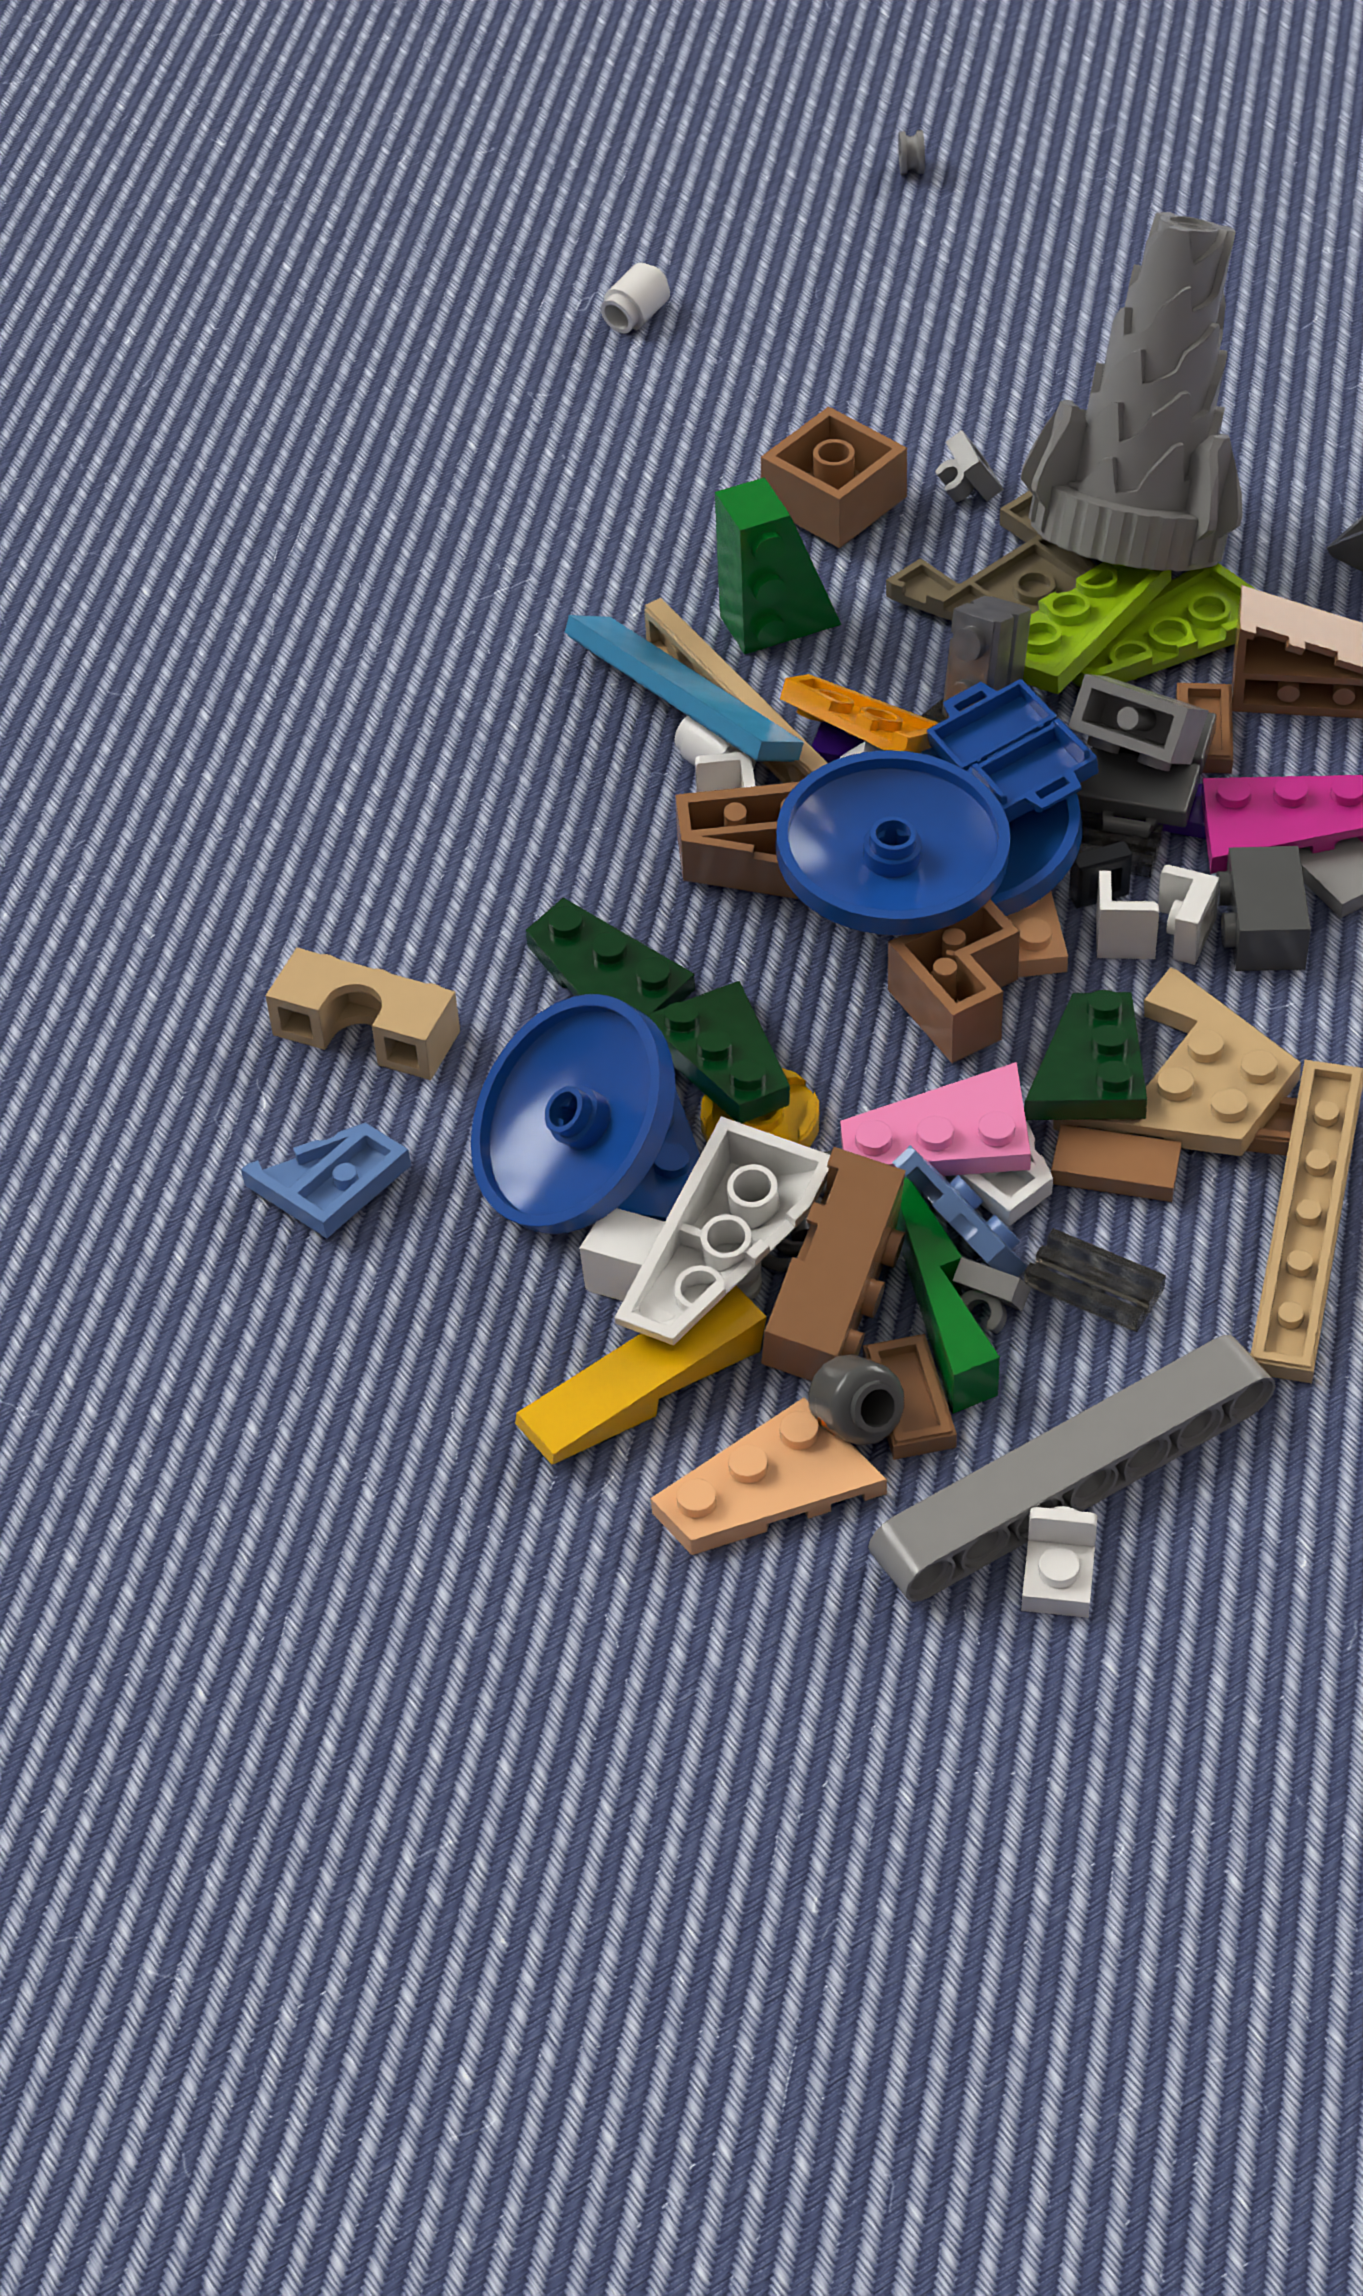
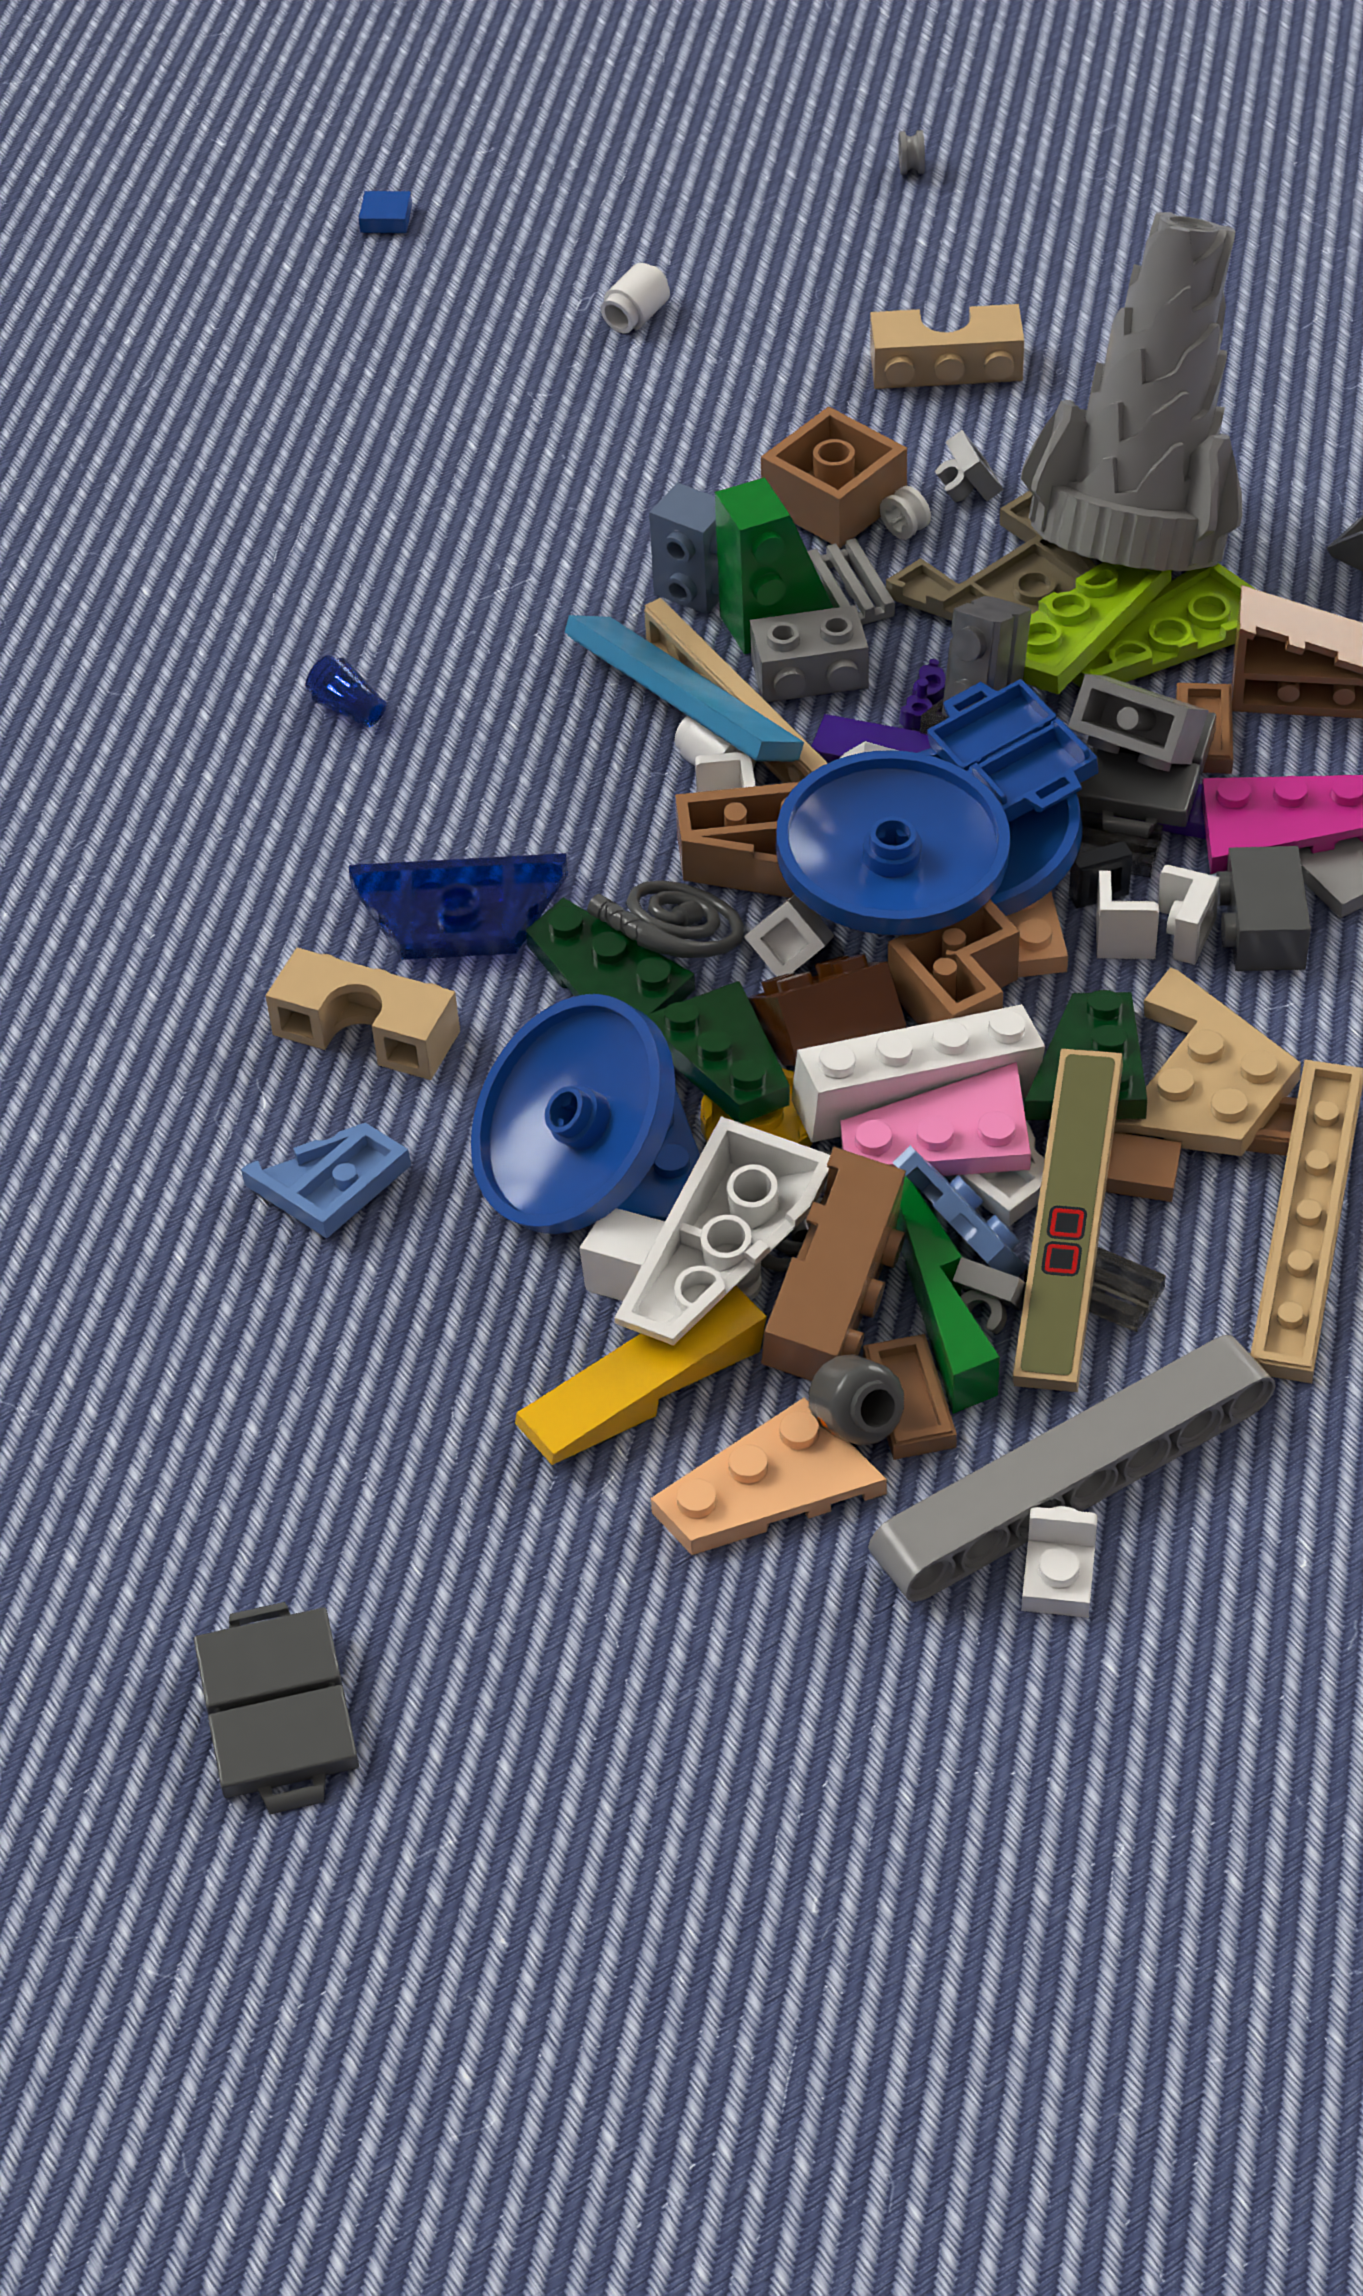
light orange wing [780,674,938,753] -> none
none -> dark grey piece [194,1602,359,1815]
none -> clear blue cone [305,655,386,727]
none -> clear blue wing [349,853,568,960]
none -> blue tile [358,191,412,233]
none -> dark grey piece [587,880,745,958]
none -> sand blue brick [649,483,719,615]
none -> white panel [744,894,834,977]
none -> reddish brown slope [747,954,907,1066]
none -> light grey brick [750,605,869,702]
none -> white brick [791,1004,1045,1142]
none -> light grey tile [807,538,895,625]
none -> tan arch [870,304,1024,389]
none -> white bush [880,486,931,540]
none -> dark purple piece [899,659,946,730]
none -> olive tile [1013,1049,1123,1392]

